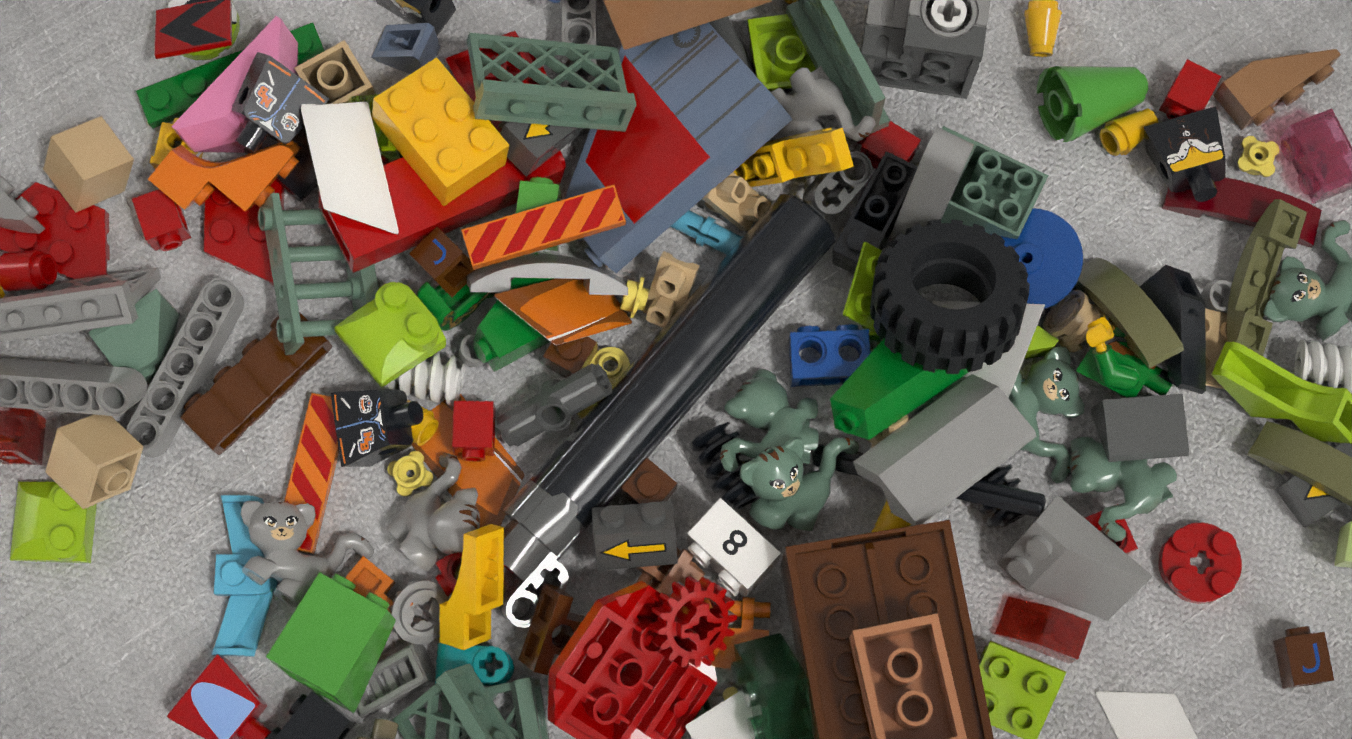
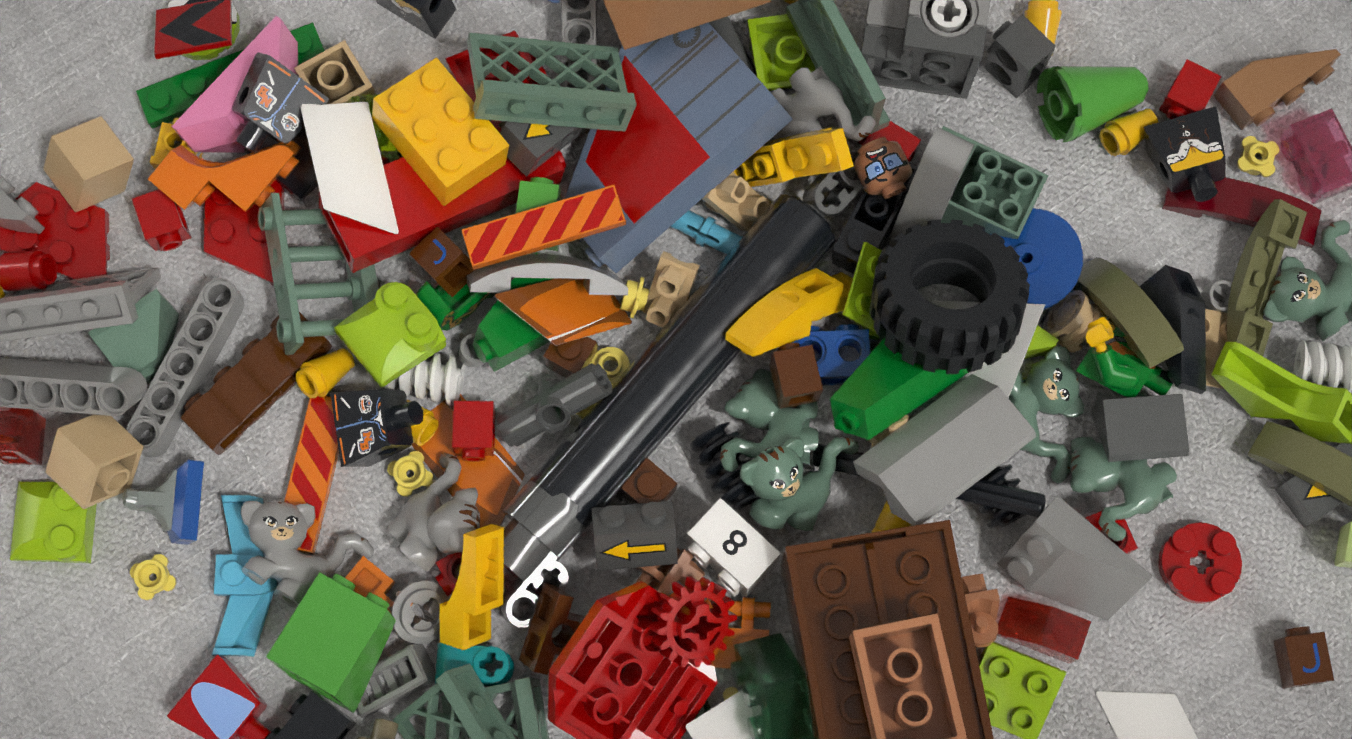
sand blue slope [371,23,440,74] -> none
none -> piece [123,460,204,545]
none -> light yellow plate [130,554,176,600]
none -> yellow cone [296,348,355,398]
none -> yellow slope [725,268,853,357]
none -> reddish brown brick [769,343,823,409]
none -> nougat head [854,137,912,199]
none -> nougat hips [961,574,1000,647]
none -> dark grey brick [985,14,1056,99]

